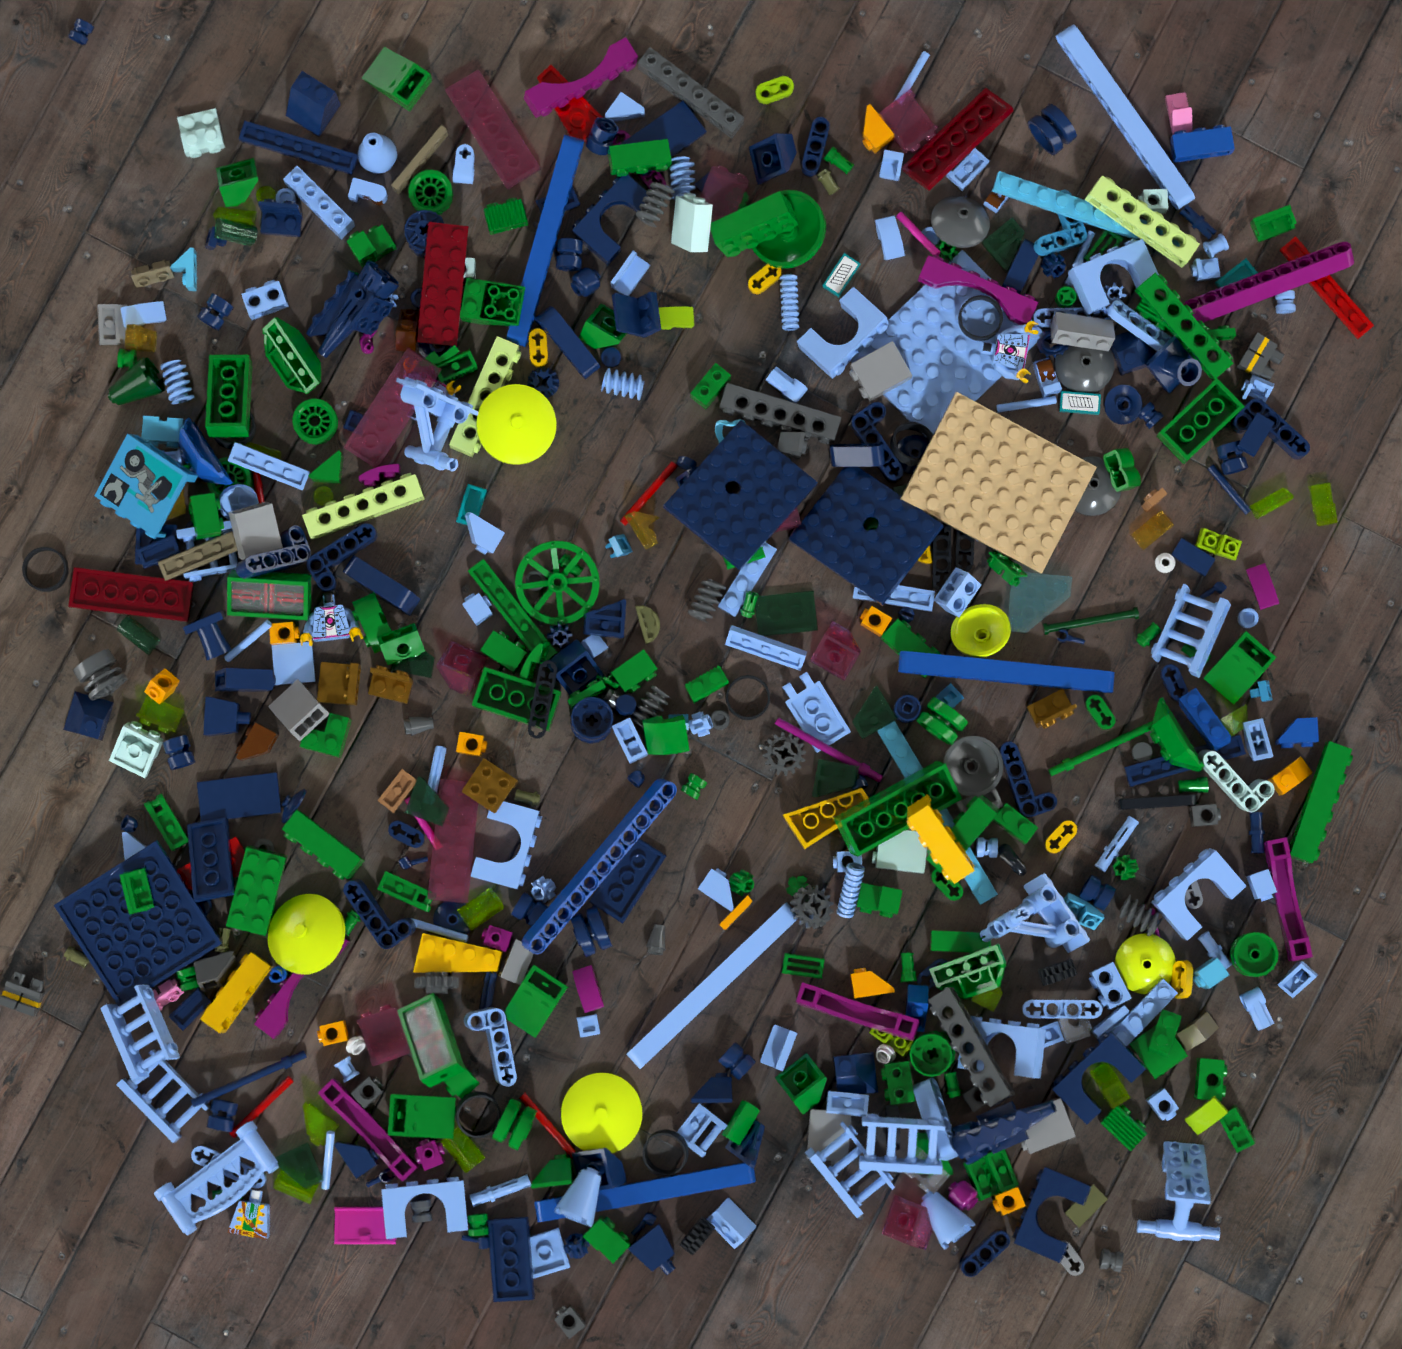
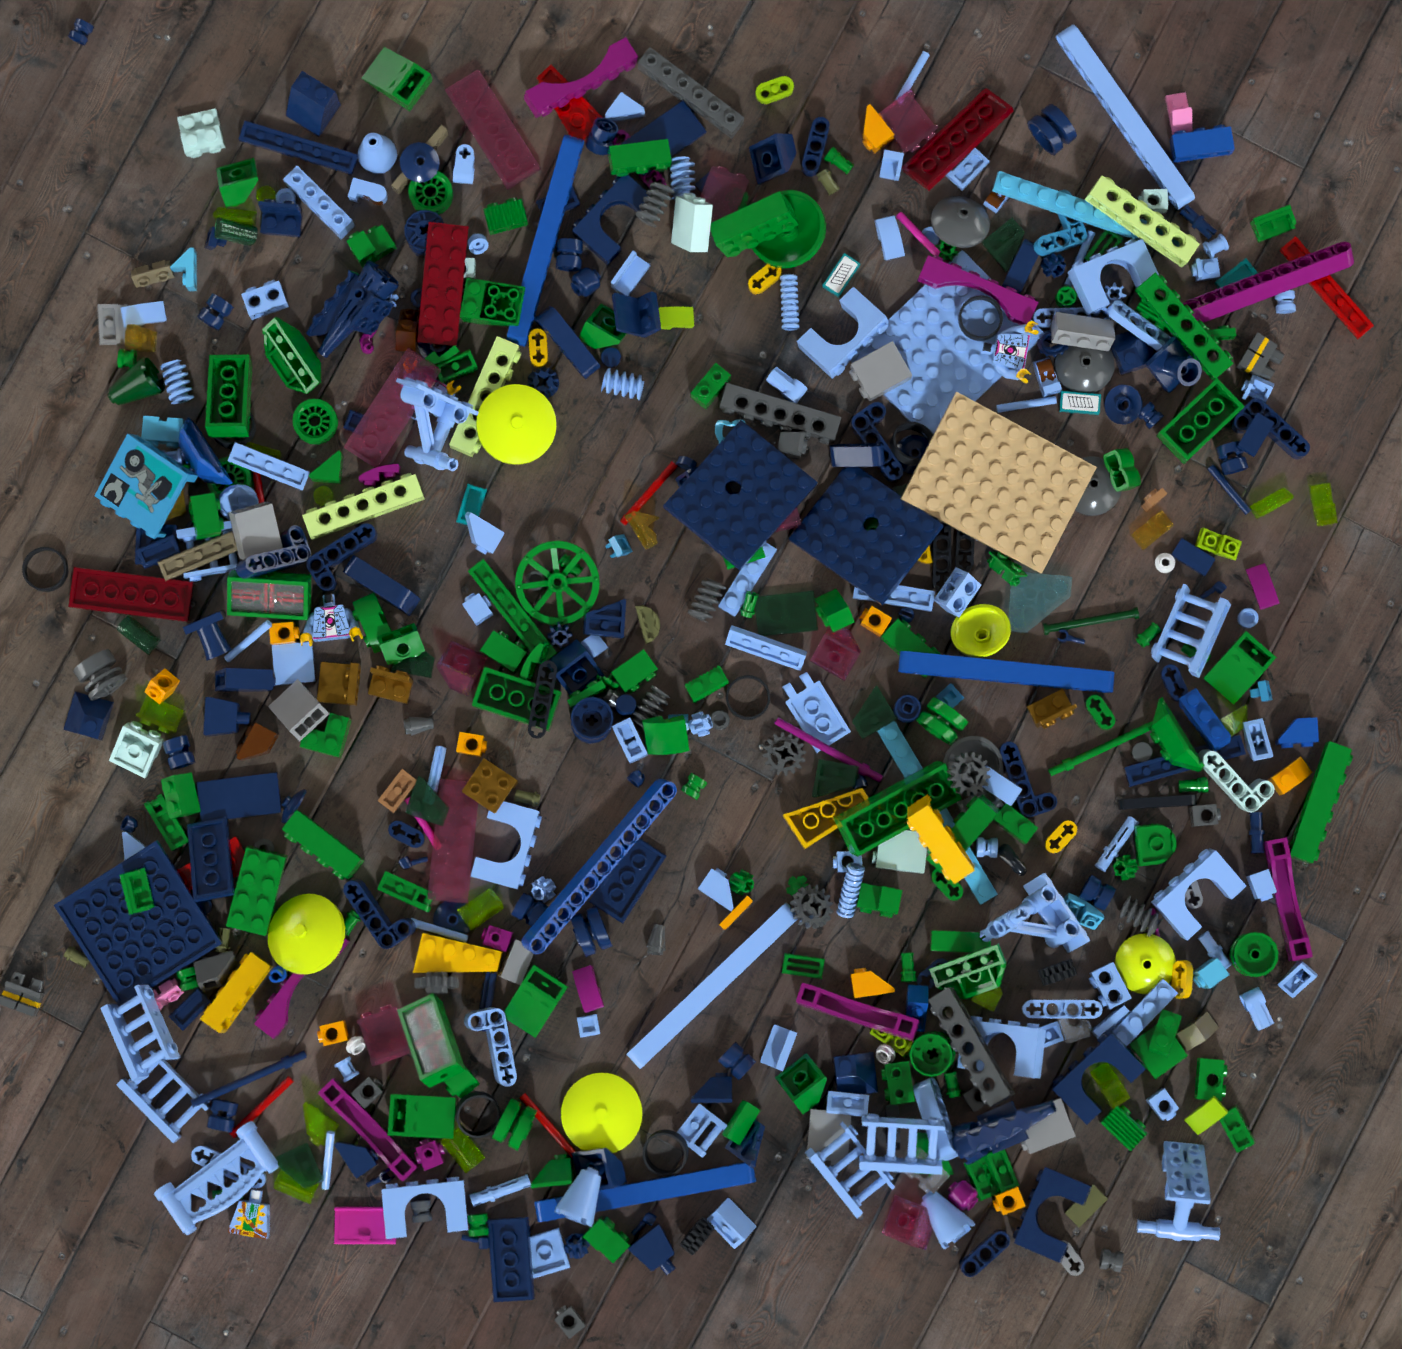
none -> green brick [161,773,201,819]
none -> dark blue dish [400,142,440,183]
none -> light blue tile [467,234,488,254]
none -> green brick [815,589,855,632]
none -> dark grey gear [947,752,991,796]
none -> light blue slope [982,765,1022,806]
none -> green tile [1134,823,1177,866]

